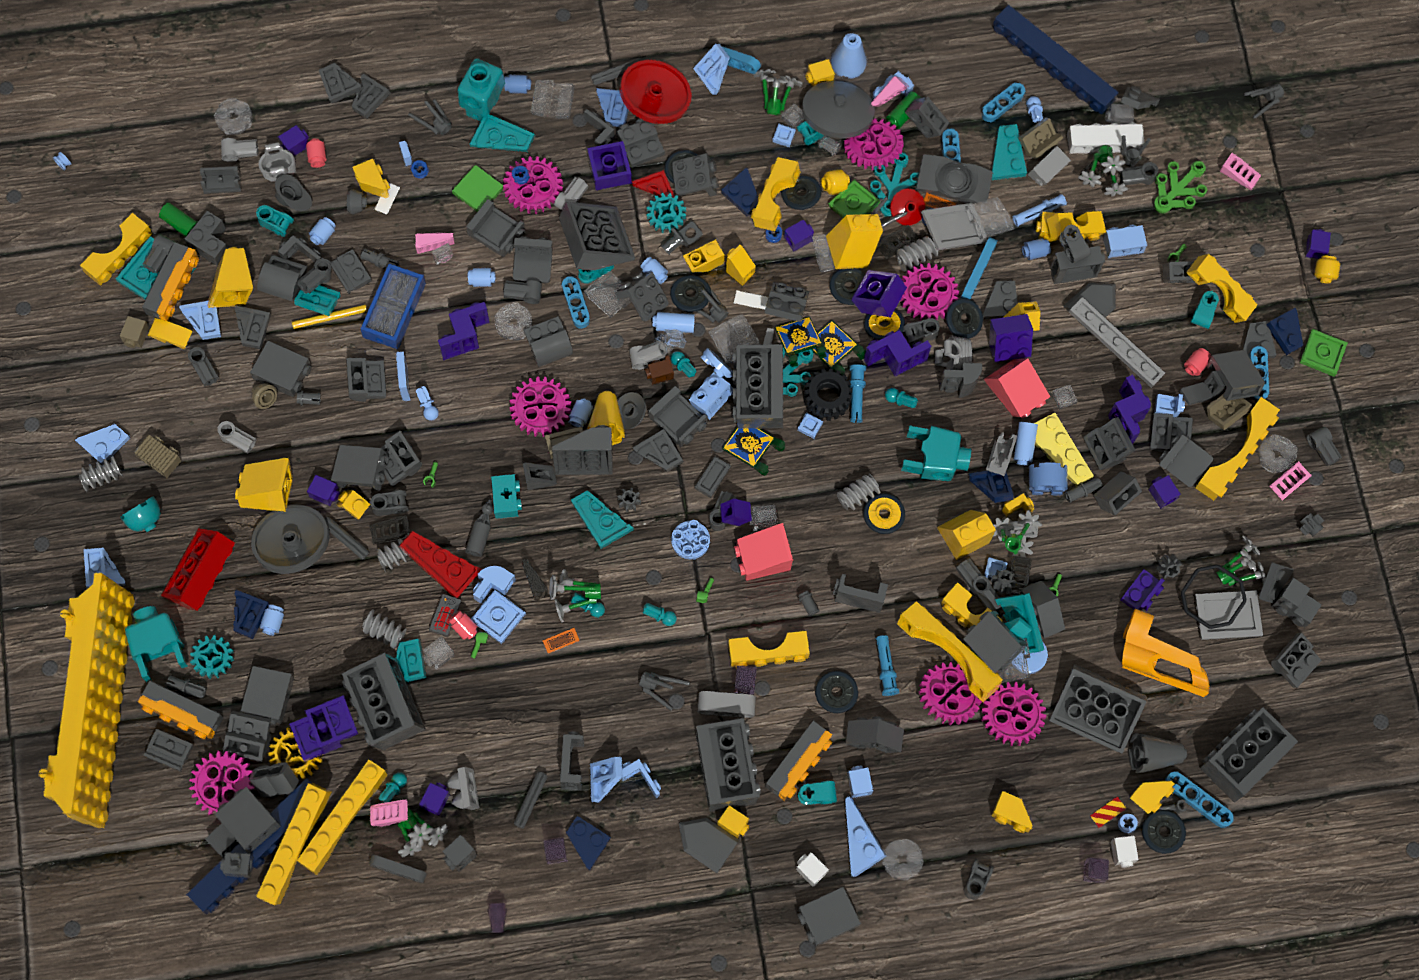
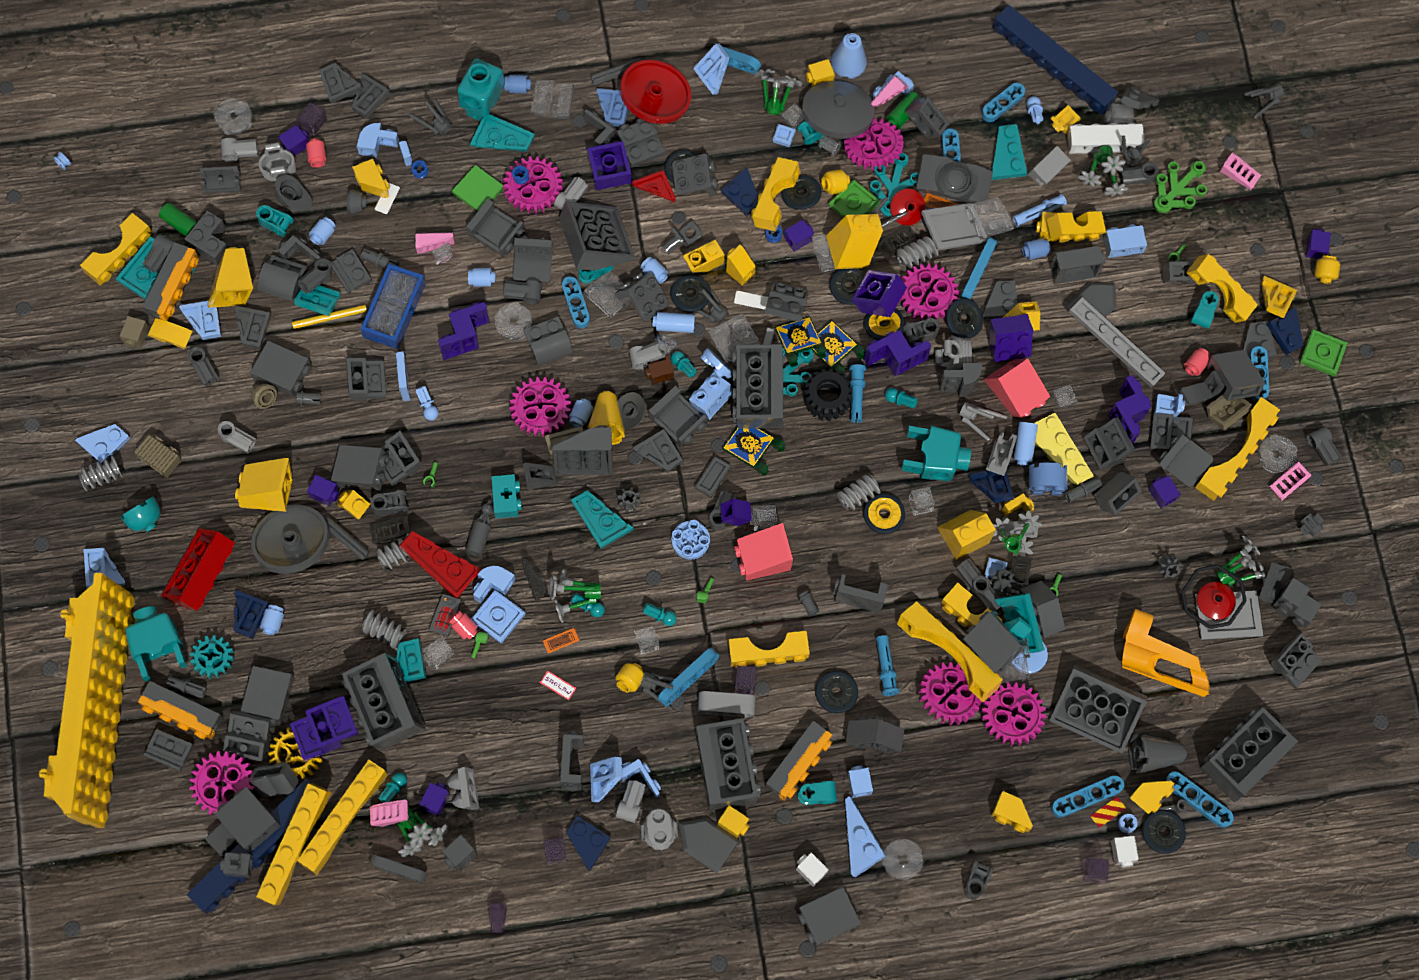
dark grey axle [514,771,547,829] -> none
teal gear [647,193,686,233] -> none
clear plate [663,329,686,348] -> none
light blue tile [798,413,823,439] -> none
dark tan bracket [1018,117,1063,158] -> none
dark grey piece [1059,225,1091,264] -> none
dark purple bracket [1121,569,1165,611] -> none
none -> clear purple brick [297,102,327,136]
none -> light blue brick [357,123,399,158]
none -> white sticker [540,671,576,700]
none -> yellow head [616,663,644,693]
none -> light grey piece [616,780,645,823]
none -> clear brick [634,626,659,655]
none -> light grey piece [640,808,678,850]
none -> dark azure beam [658,648,719,706]
none -> clear brick [909,487,935,515]
none -> light grey plant [959,402,1007,441]
none -> yellow bracket [1050,105,1081,134]
none -> dark azure beam [1051,776,1124,818]
none -> red dish [1197,582,1236,620]
none -> yellow wing [1261,276,1297,318]

